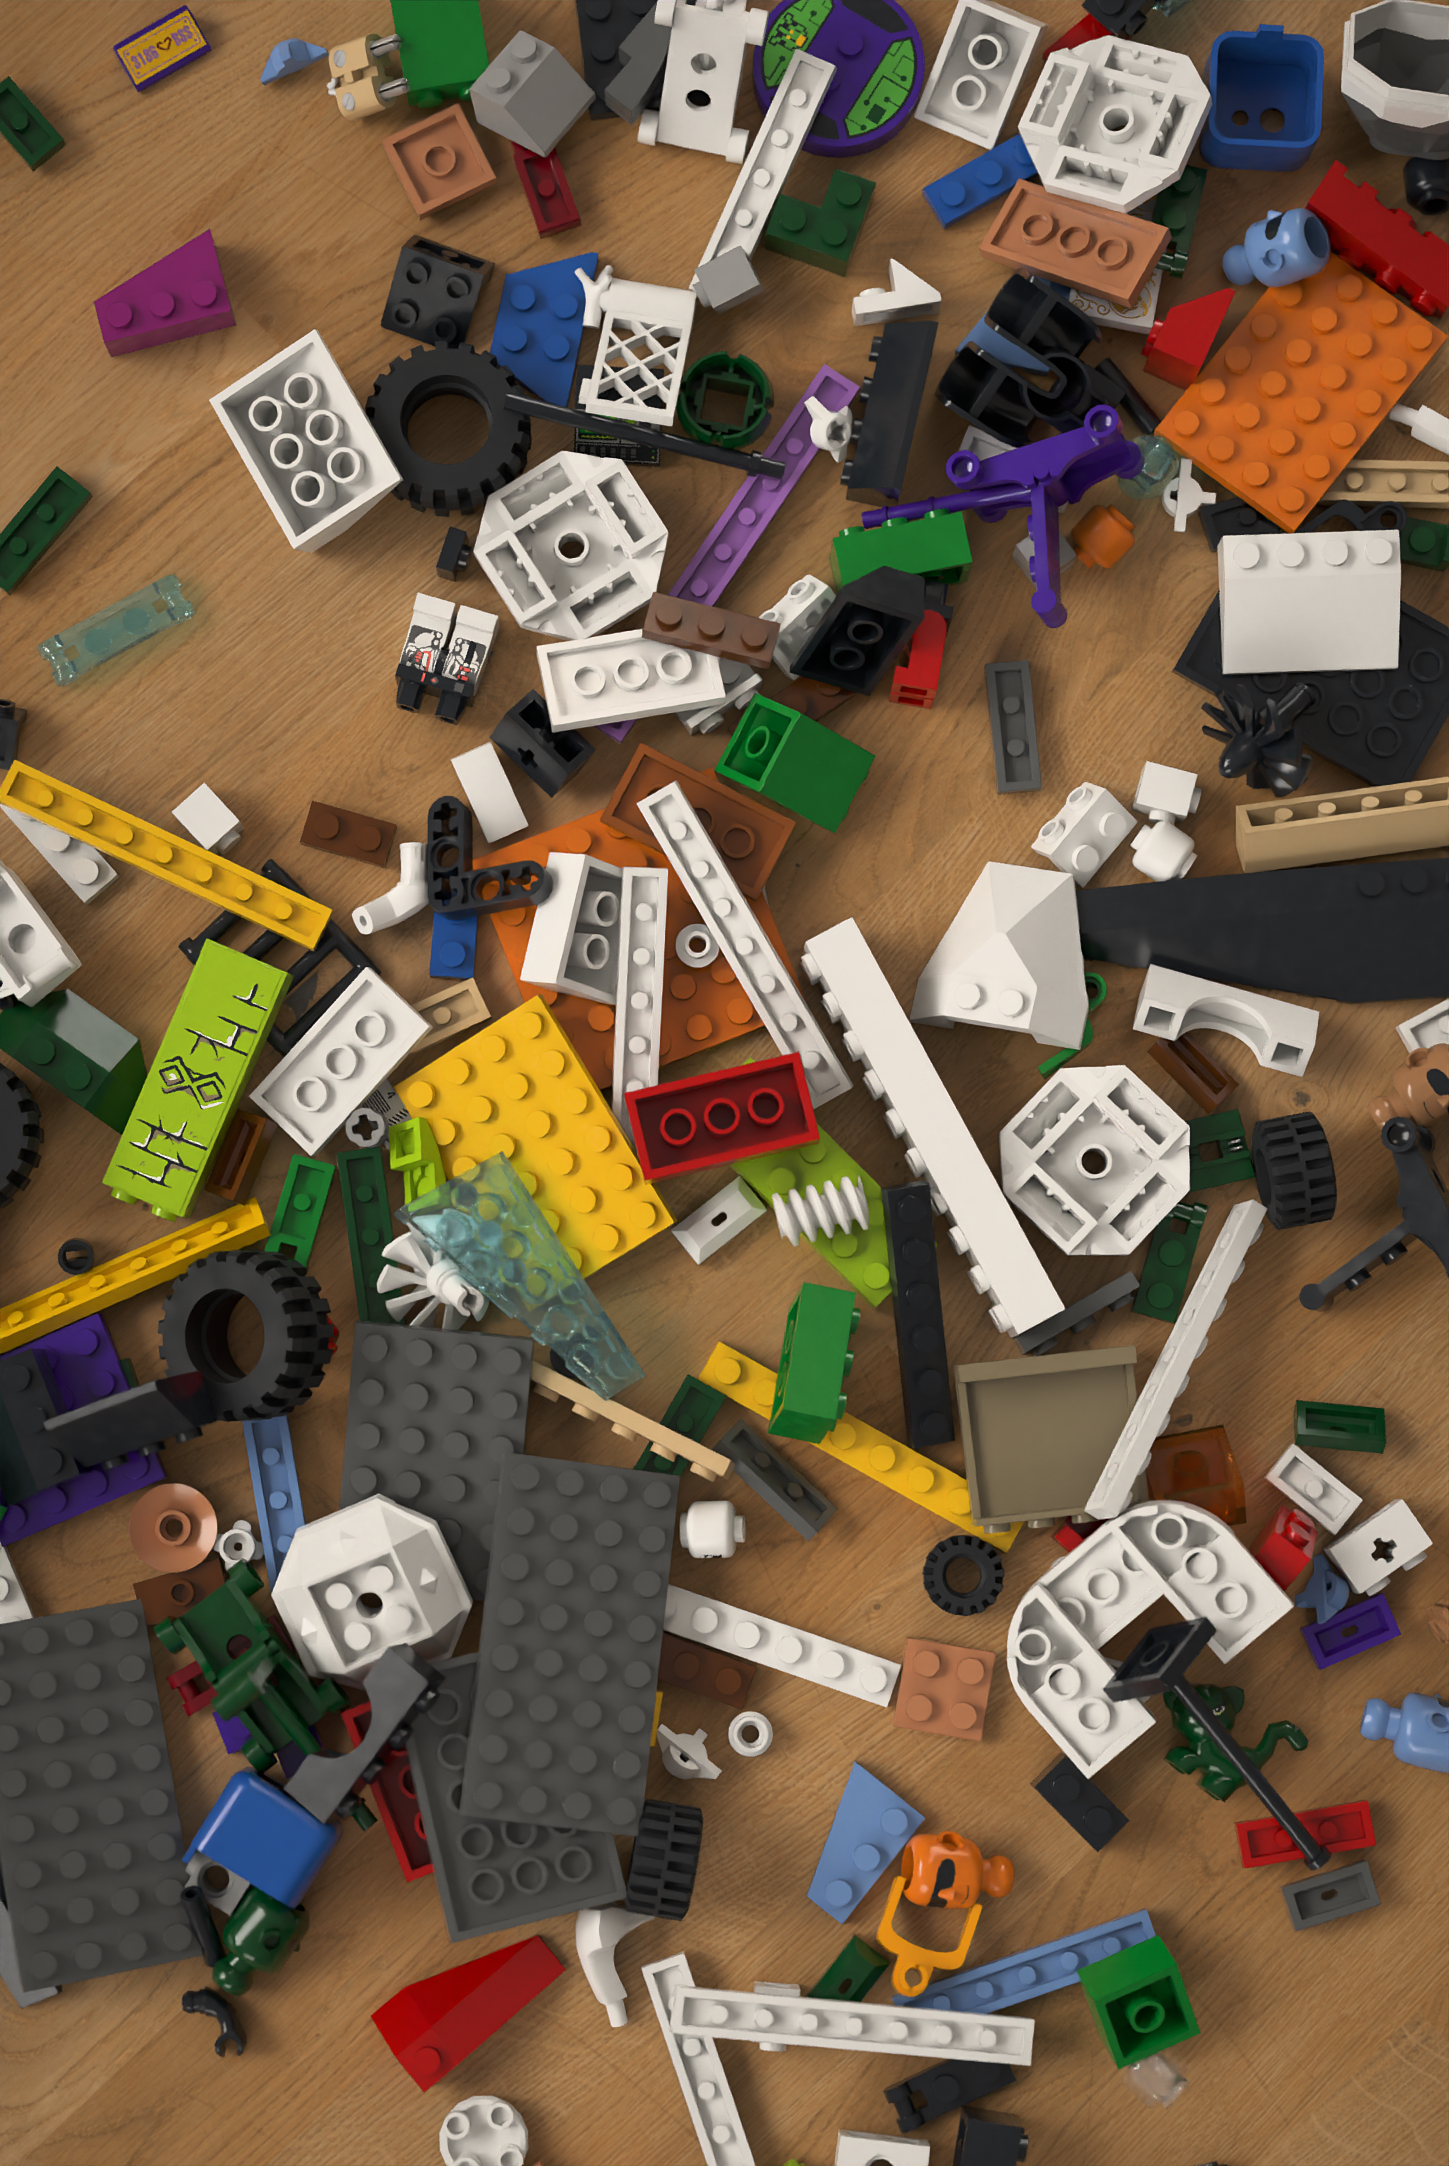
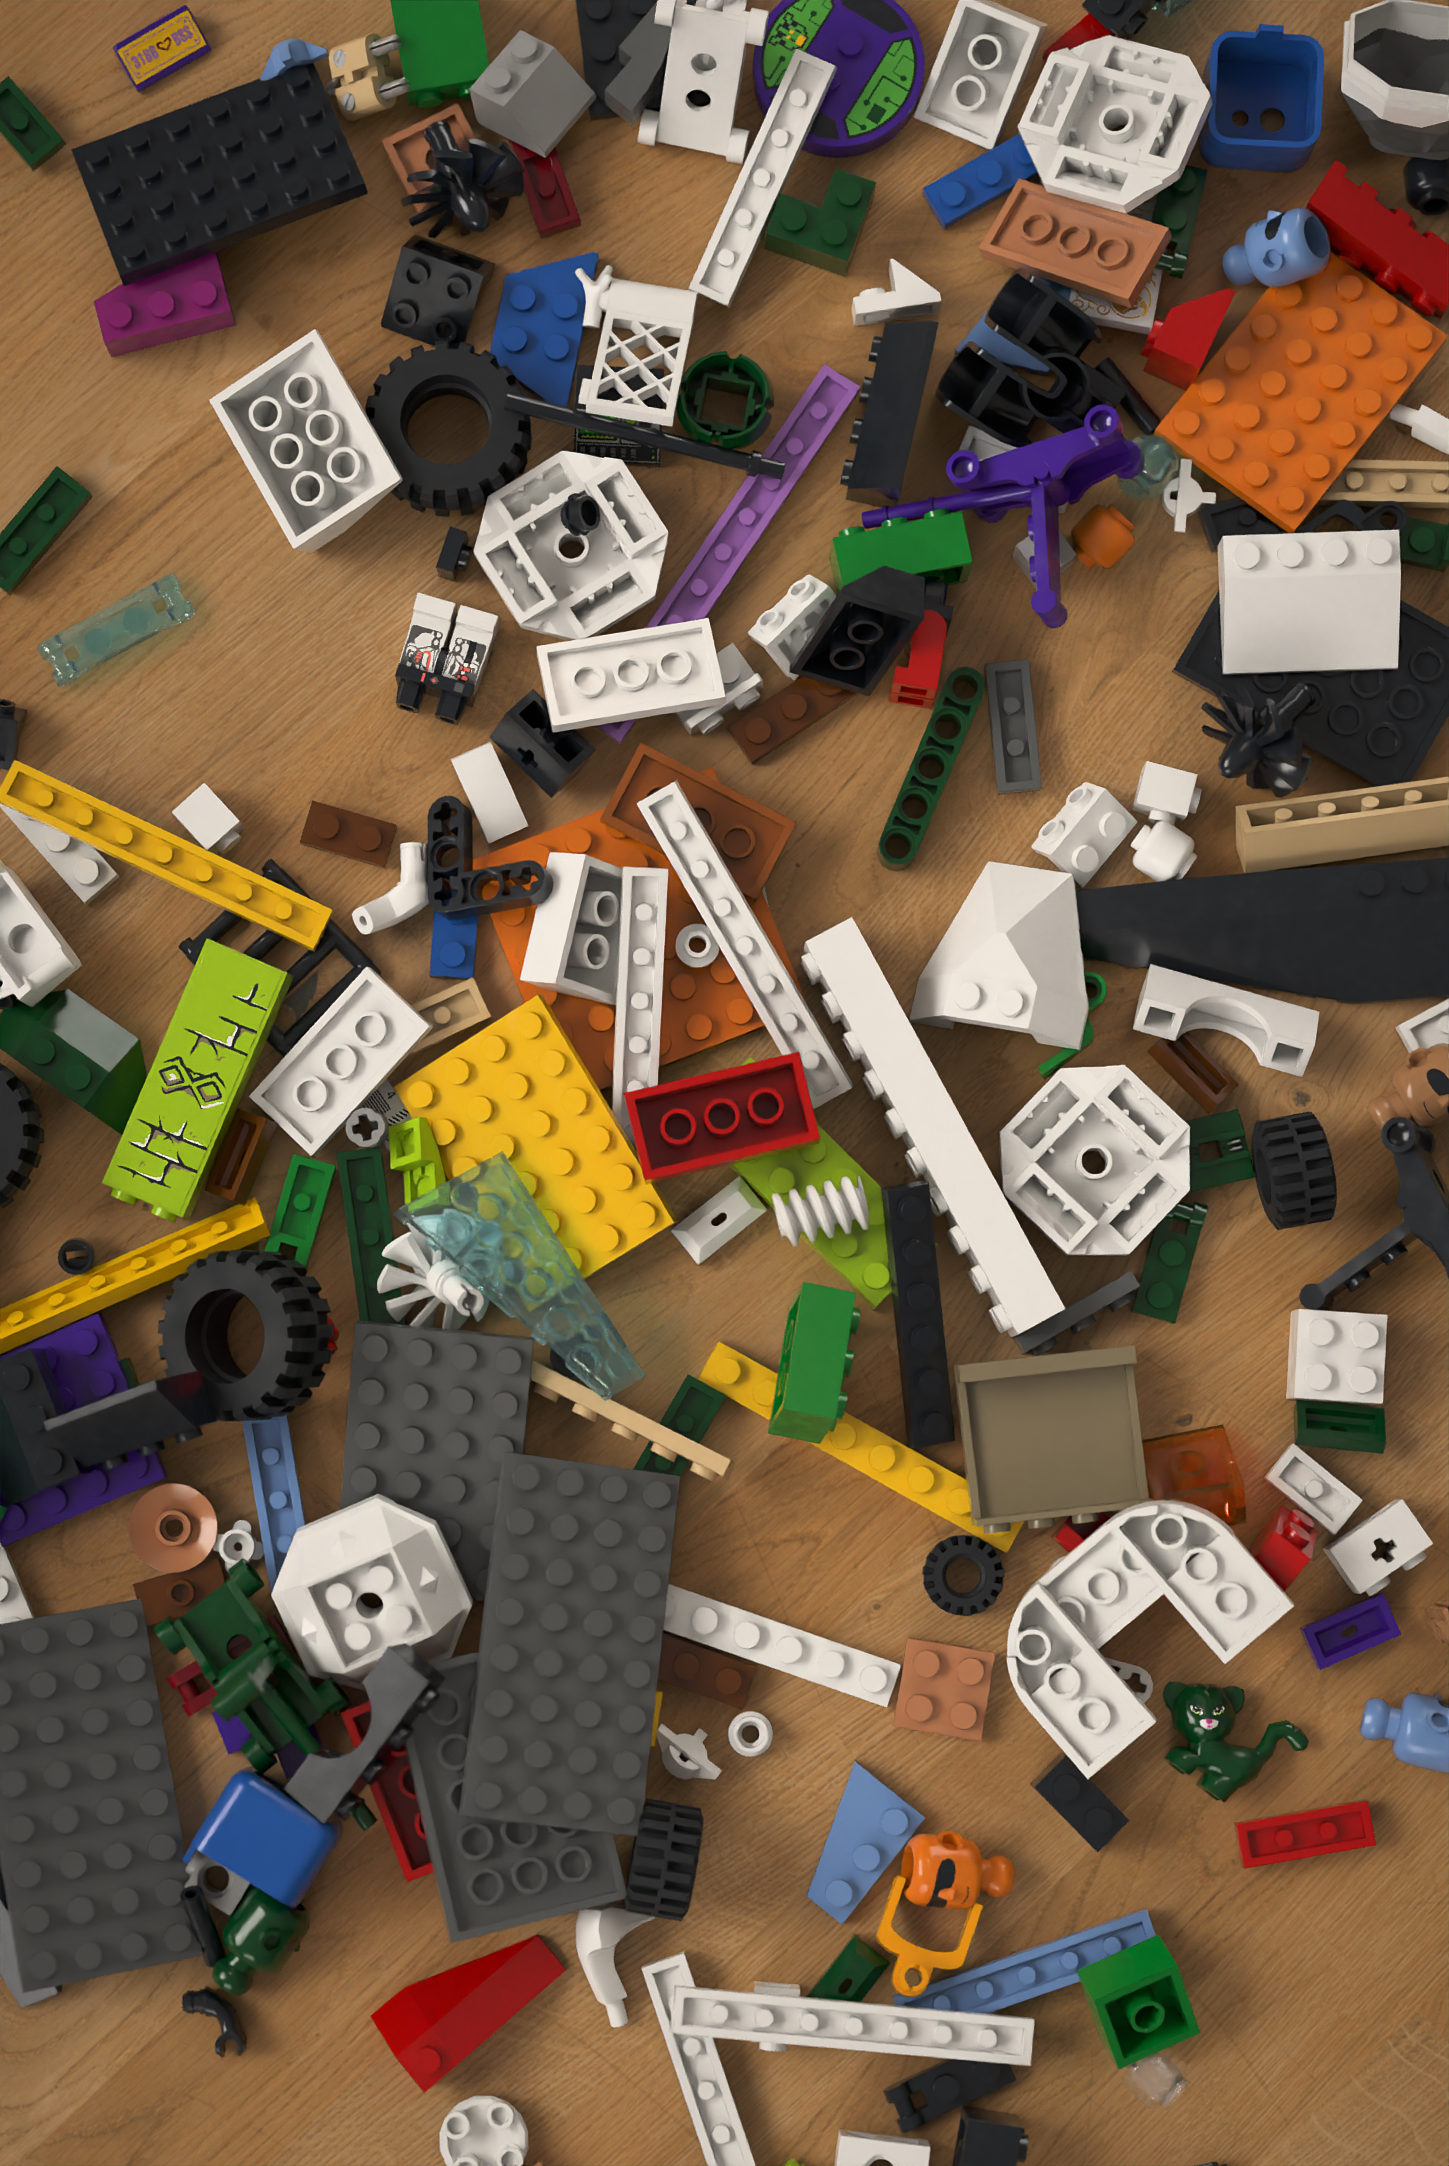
reddish brown plate [642,592,781,669] -> none
white head [680,1501,746,1558] -> none
light grey brick [693,245,765,315] -> none
dark grey plate [711,1418,838,1541] -> none
green slope [714,693,875,833] -> none
white piece [804,396,853,463] -> none
white plate [1084,1199,1268,1519] -> none
black tile [1103,1617,1331,1871] -> none
dark grey piece [1280,1860,1381,1931] -> none
medium blue piece [1295,1554,1349,1624] -> none
none -> black plate [72,62,368,286]
none -> black piece [401,121,525,238]
none -> black plate [561,493,600,536]
none -> dark green beam [877,667,985,871]
none -> white brick [1286,1309,1387,1405]

